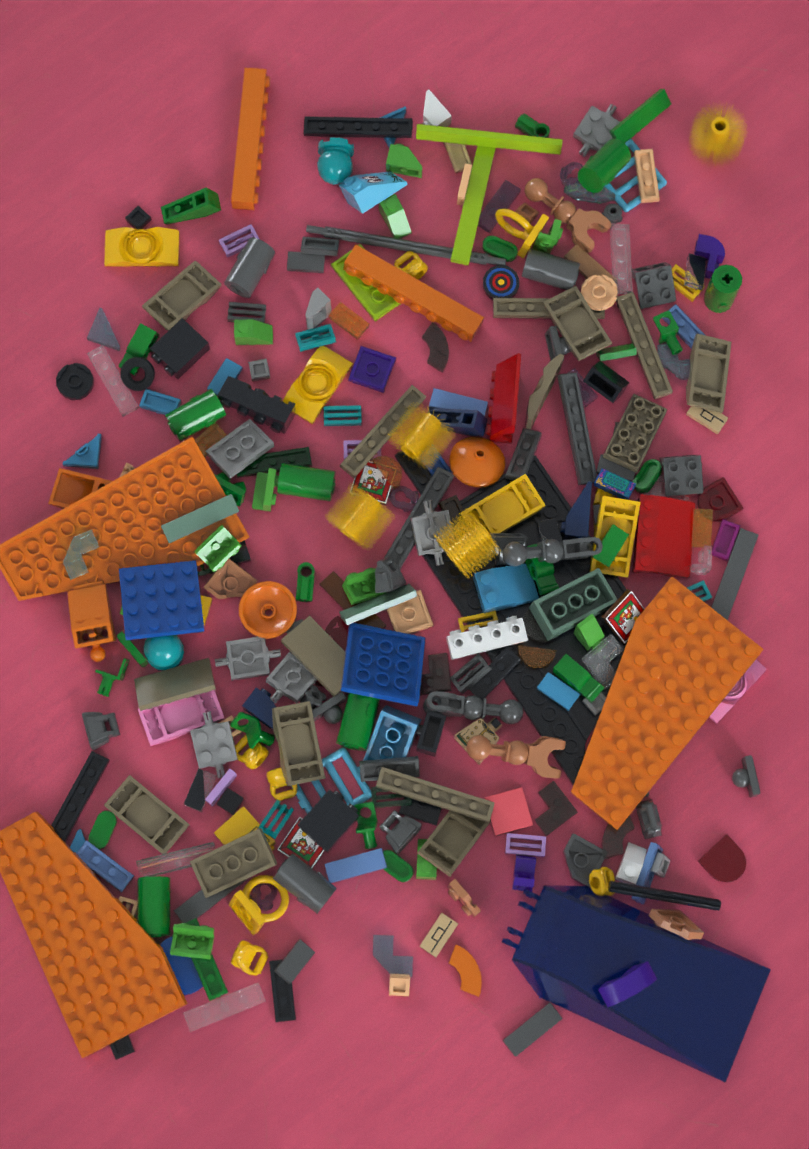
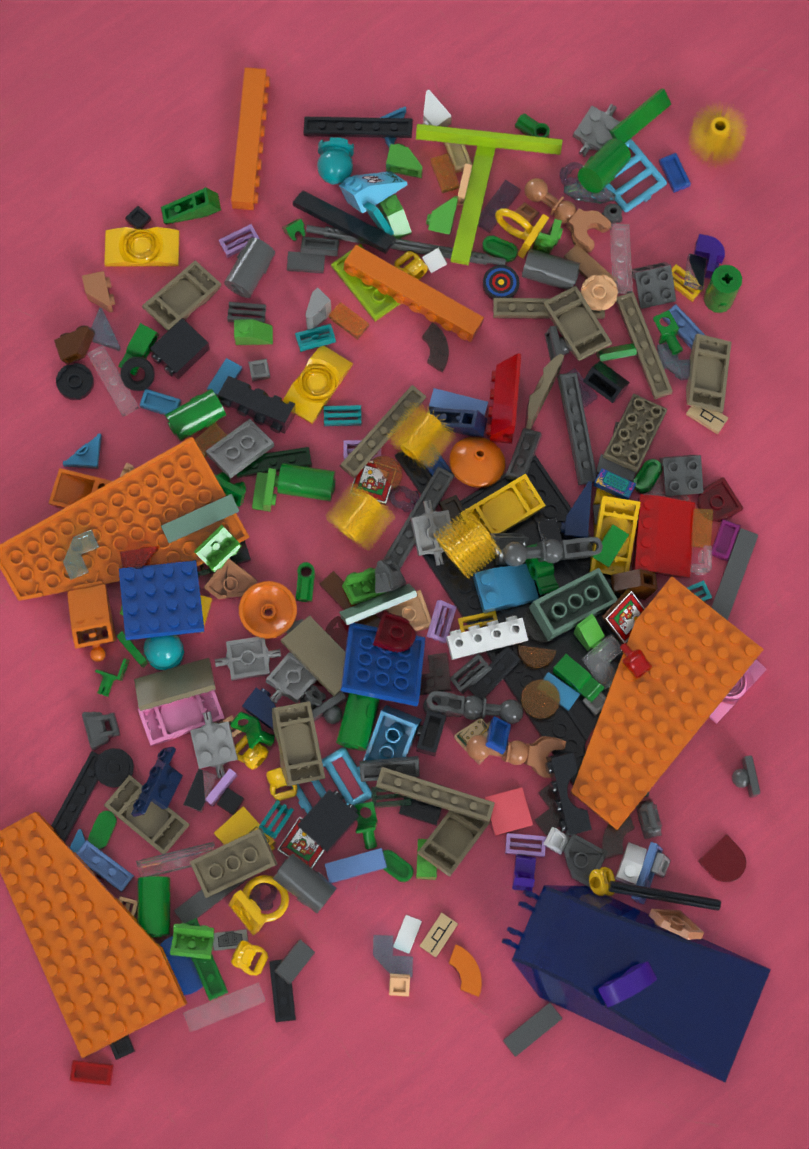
dark purple tile [348,346,396,393] -> none
dark grey piece [379,810,422,854] -> none
nougat plate [448,879,481,917] -> none
light nougat tile [634,149,660,203] -> none
none -> reddish brown slope [54,325,96,364]
none -> red tile [70,1060,114,1086]
none -> nougat slope [82,271,115,312]
none -> black tile [94,748,134,788]
none -> clear red slope [120,546,159,569]
none -> dark blue bracket [131,747,183,817]
none -> sticker [213,929,248,951]
none -> green tile [282,219,306,241]
none -> black tile [293,190,396,254]
none -> teal tile [363,202,394,236]
none -> dark red tile [373,611,416,652]
none -> white sticker [393,915,422,954]
none -> white tile [422,247,448,273]
none -> bright green slope [426,196,459,235]
none -> lavender tile [426,600,457,643]
none -> clear yellow plate [430,153,460,194]
none -> blue tile [486,716,511,754]
none -> clear orange tile [521,679,561,719]
none -> white tile [543,827,570,854]
none -> black arch [545,751,592,836]
none -> reddish brown slope [611,569,658,600]
none -> red piece [620,643,652,679]
none -> blue tile [659,153,691,193]

